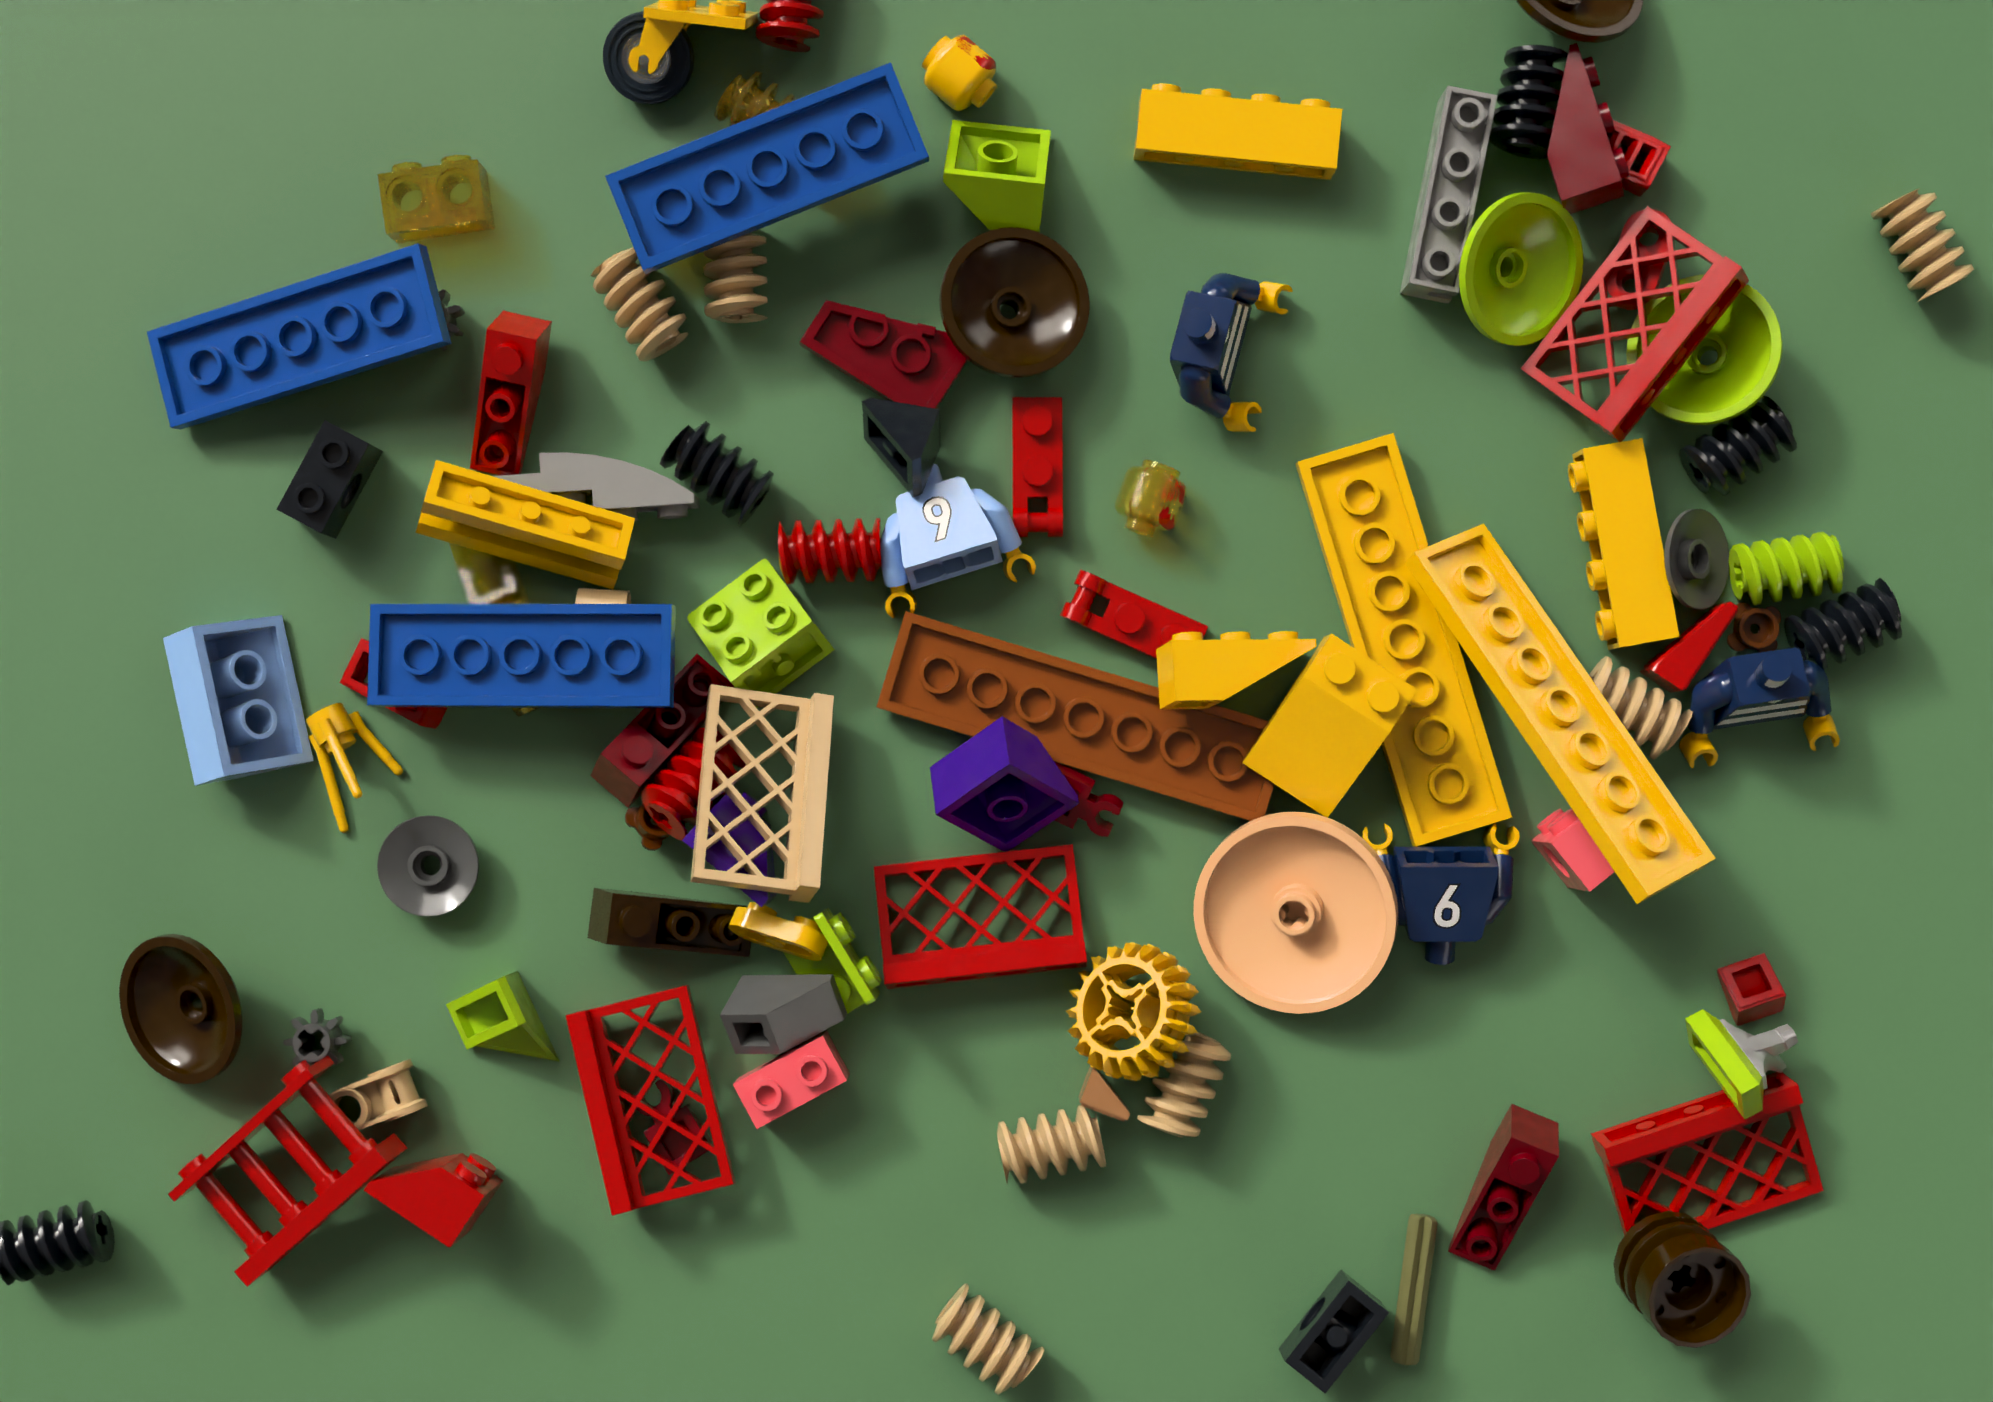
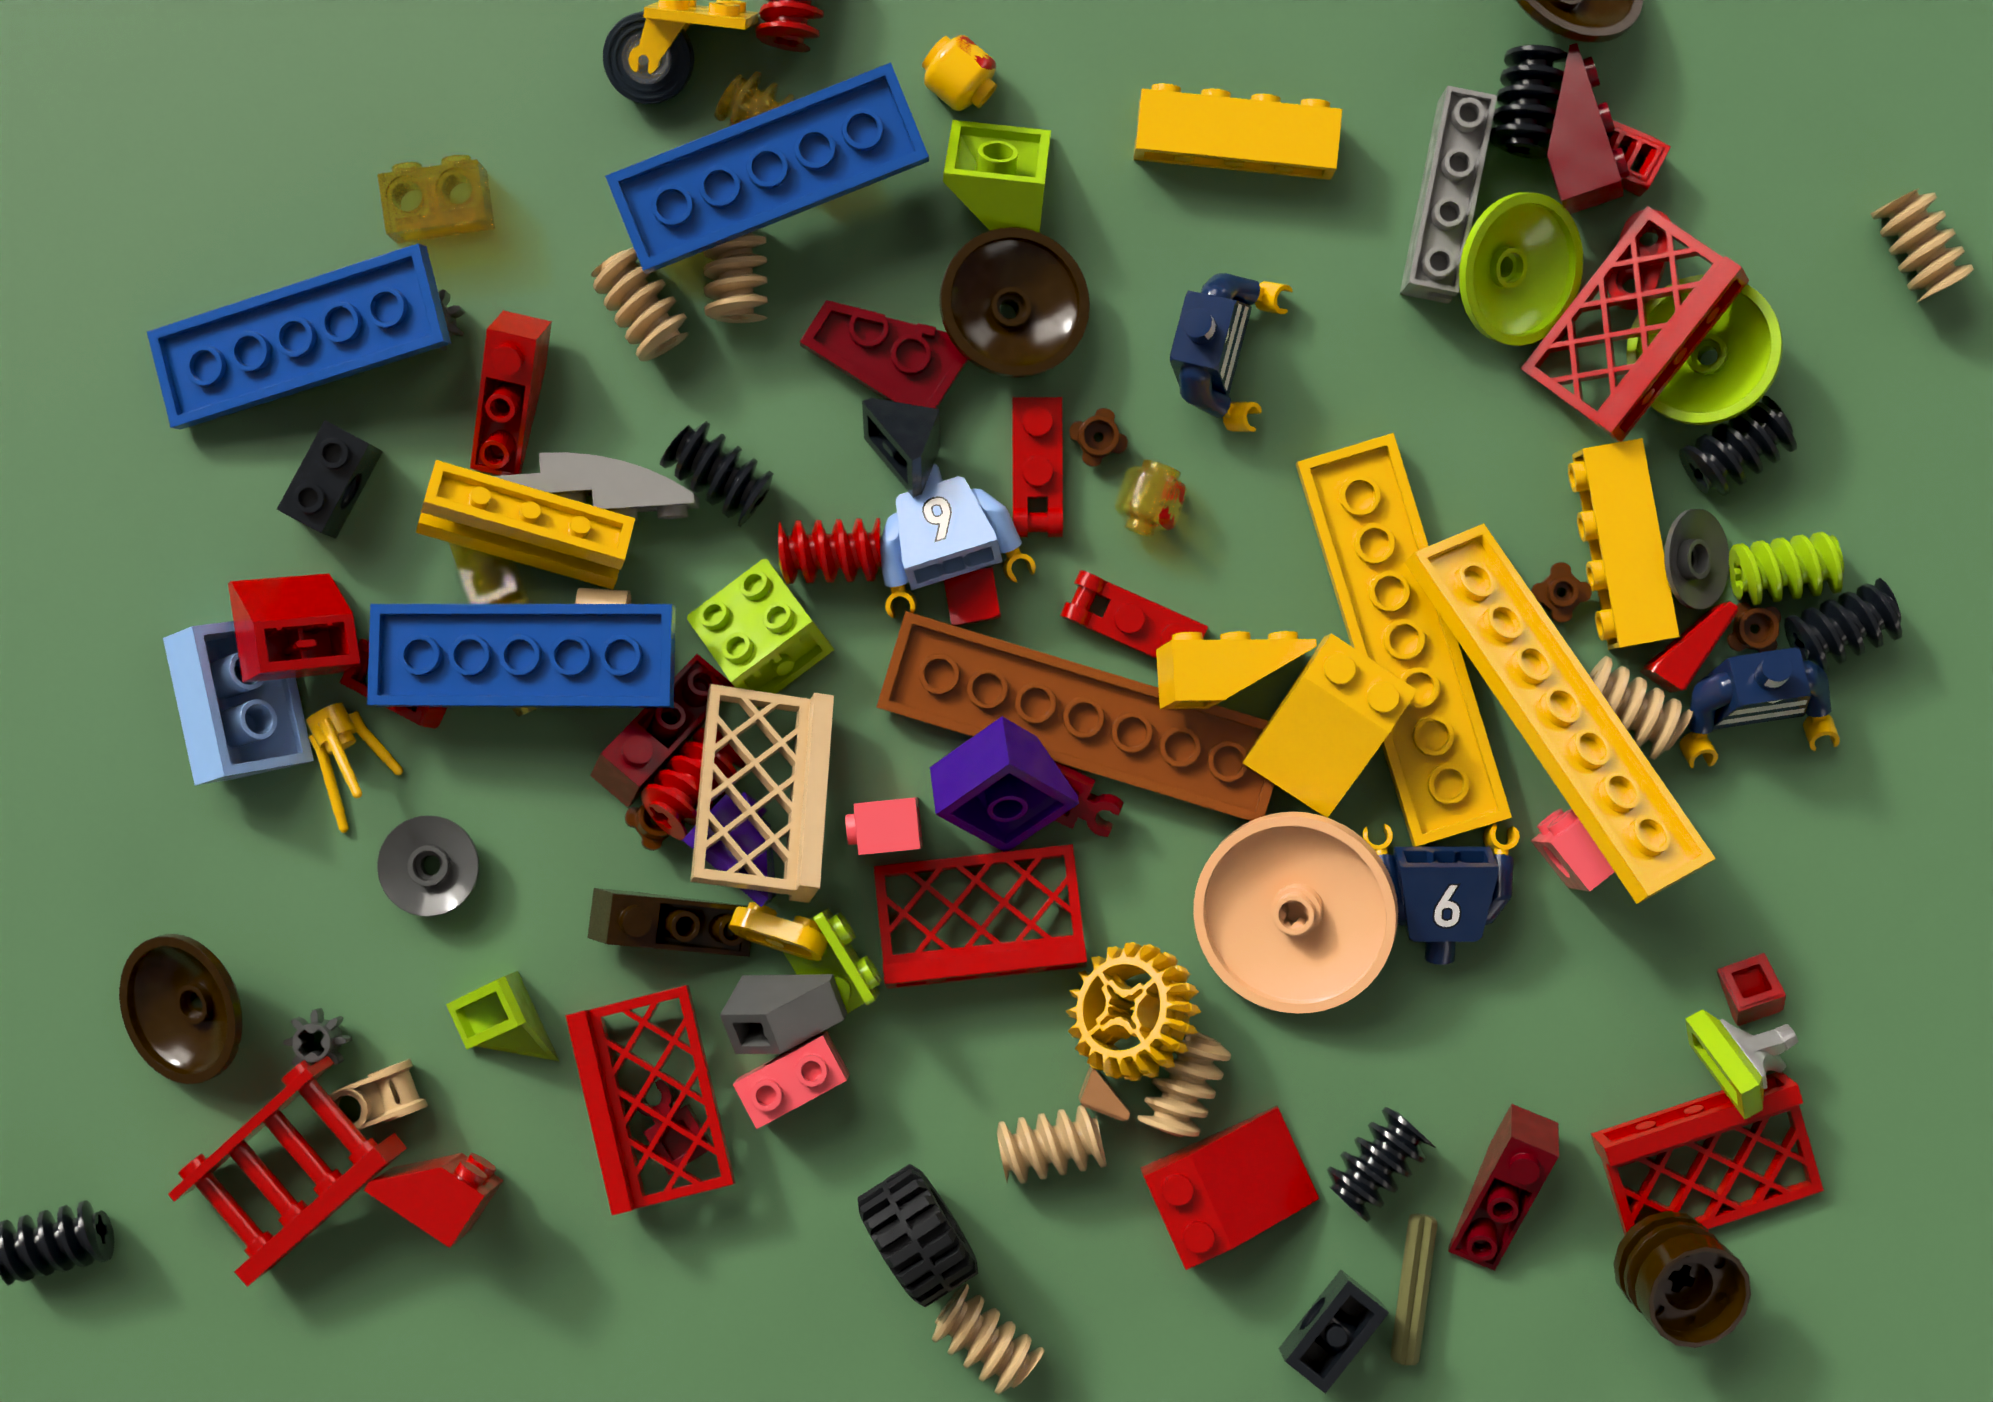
none -> red slope [228,573,360,683]
none -> coral brick [845,797,923,855]
none -> black tyre [857,1164,978,1308]
none -> red slope [944,567,1001,626]
none -> reddish brown plate [1069,408,1128,467]
none -> red slope [1140,1106,1319,1270]
none -> black piece [1327,1107,1436,1222]
none -> reddish brown plate [1531,562,1592,623]

